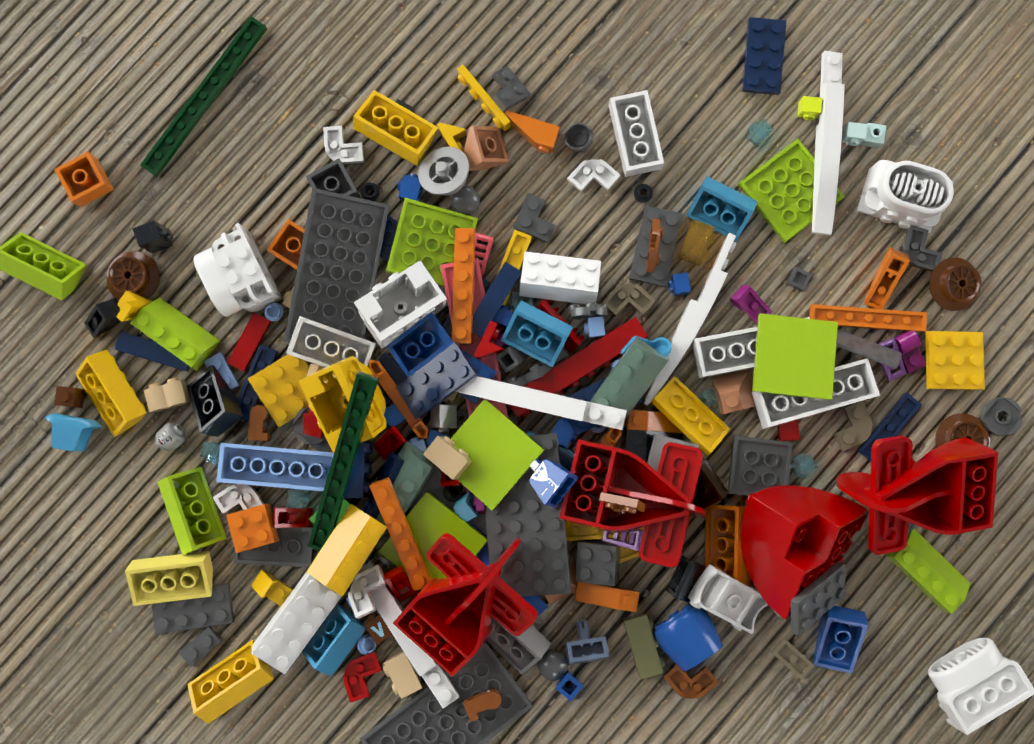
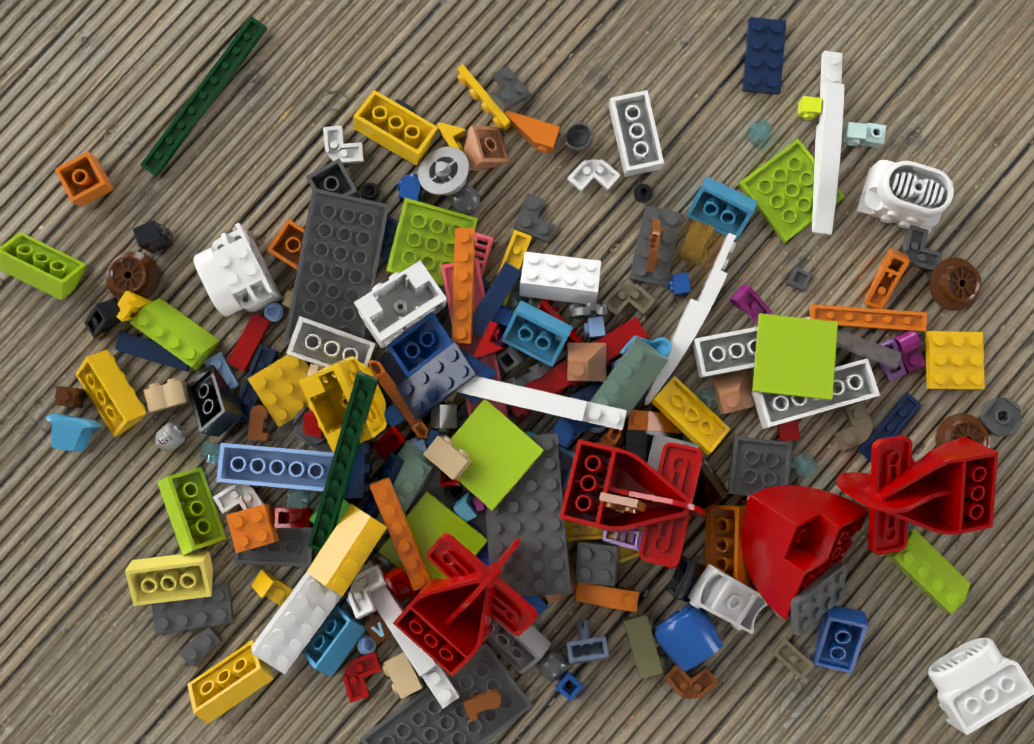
torso [529,459,578,508] -> none
none -> nougat slope [567,343,606,382]

